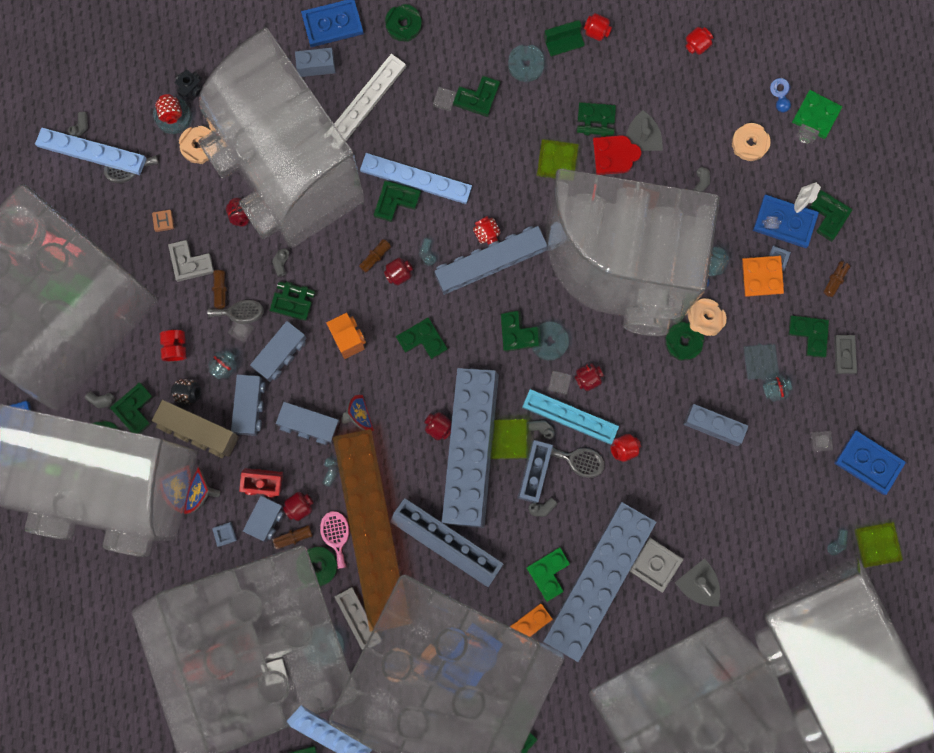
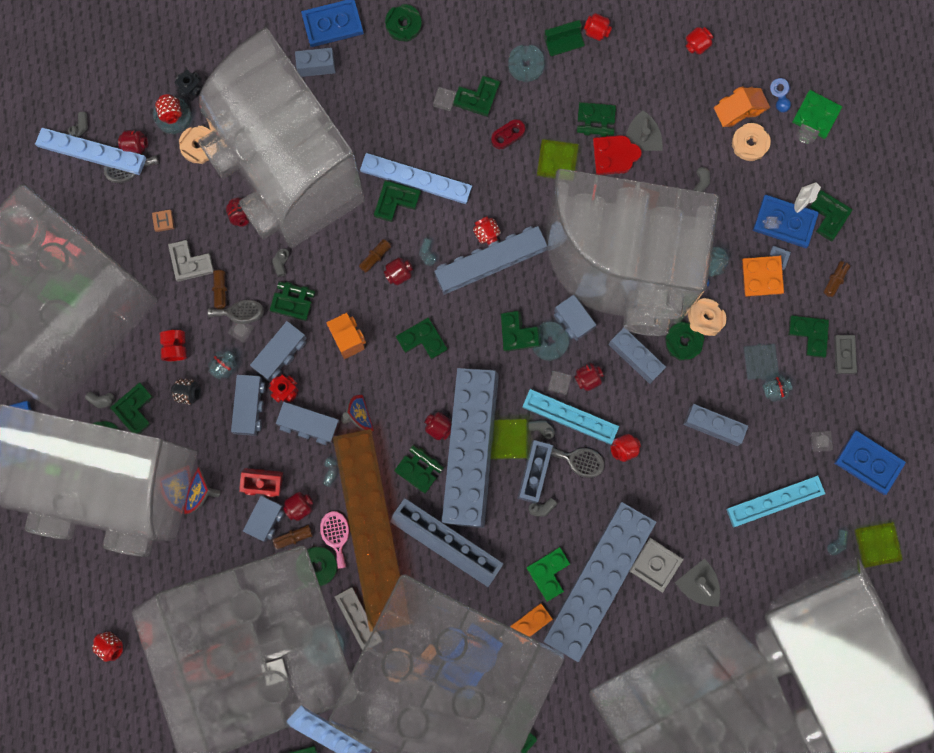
dark tan brick [152,400,239,459] -> none
sand blue tile [212,522,237,547] -> none
white plate [323,54,406,151] -> none
none -> red head [92,632,123,662]
none -> dark red head [118,130,148,154]
none -> red brick [269,375,299,403]
none -> dark green plate [394,445,445,494]
none -> dark red plate [491,119,525,149]
none -> sand blue brick [554,295,596,341]
none -> sand blue brick [609,328,666,384]
none -> orange brick [714,86,770,127]
none -> medium azure plate [726,476,825,527]

